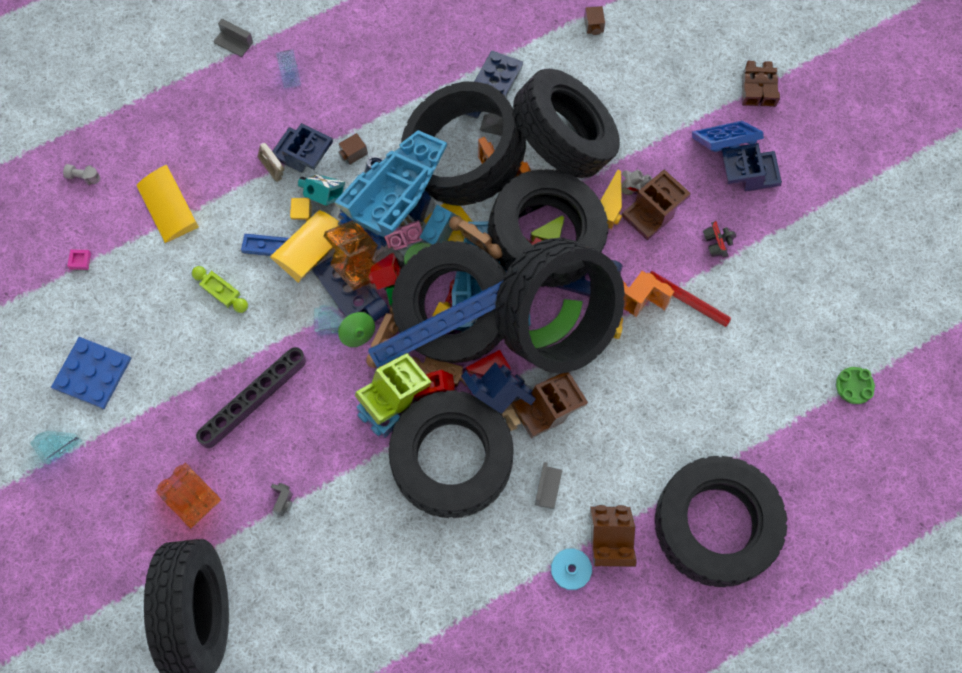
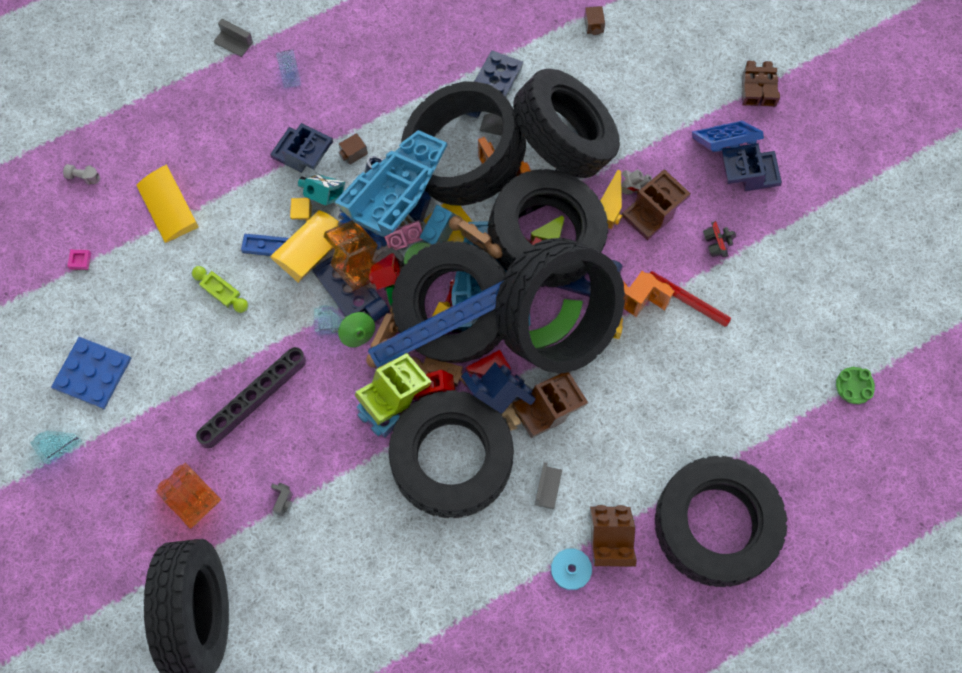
dark tan tile [257,143,285,182] -> none

